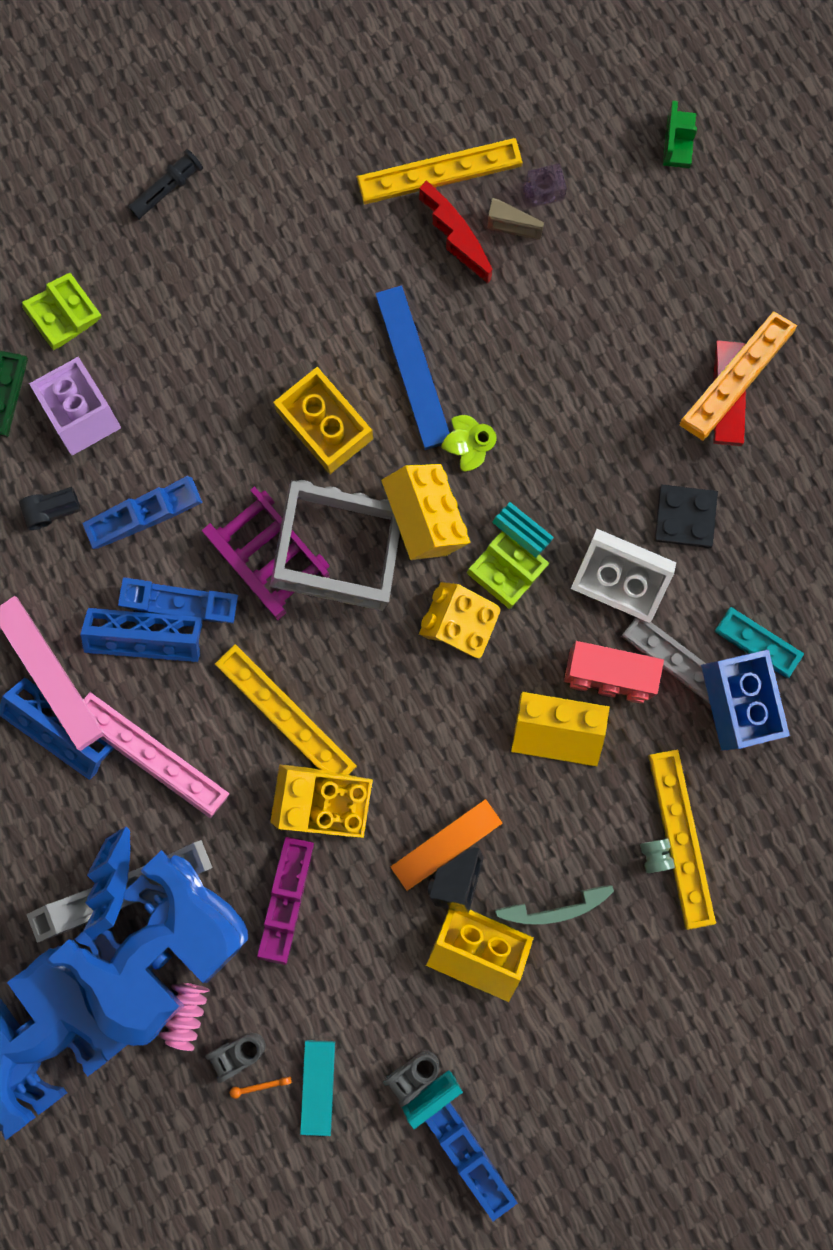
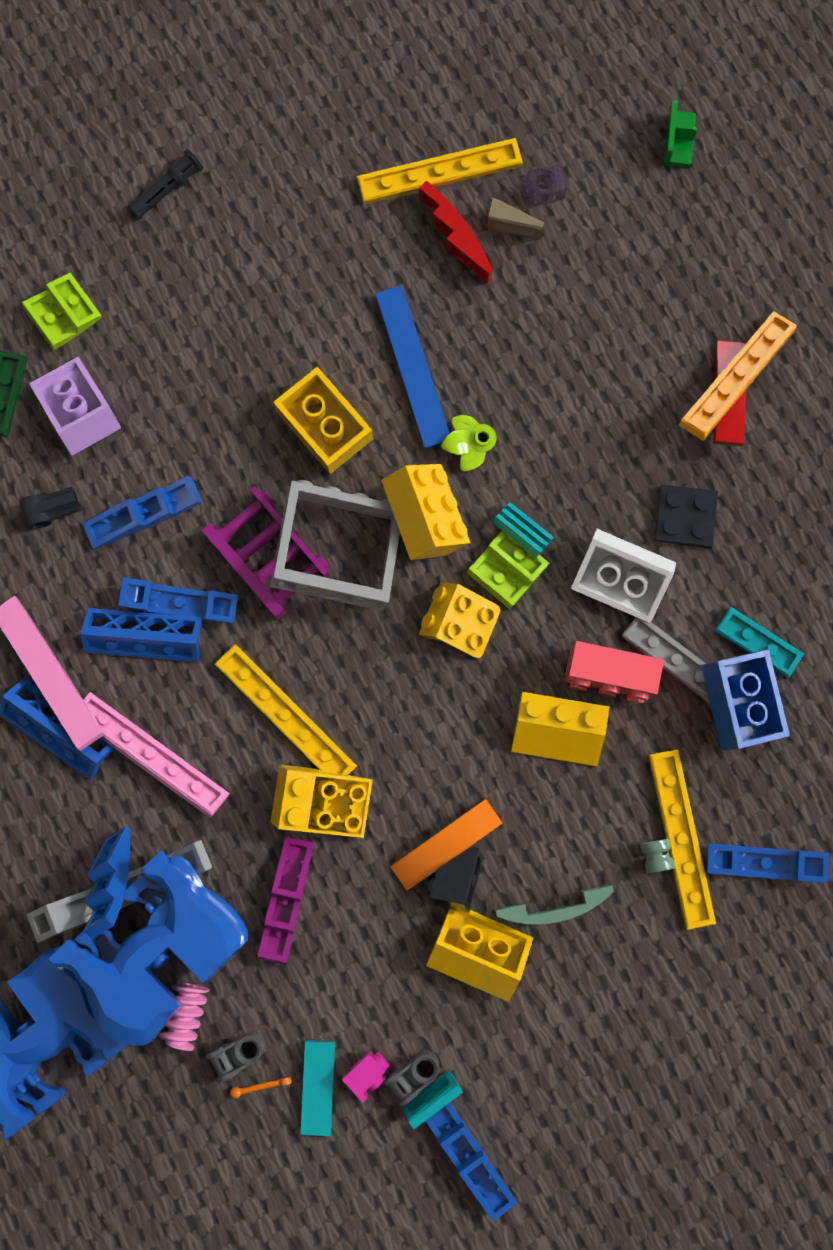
none -> dark pink brick [342,1050,390,1103]
none -> blue slope [707,843,830,883]

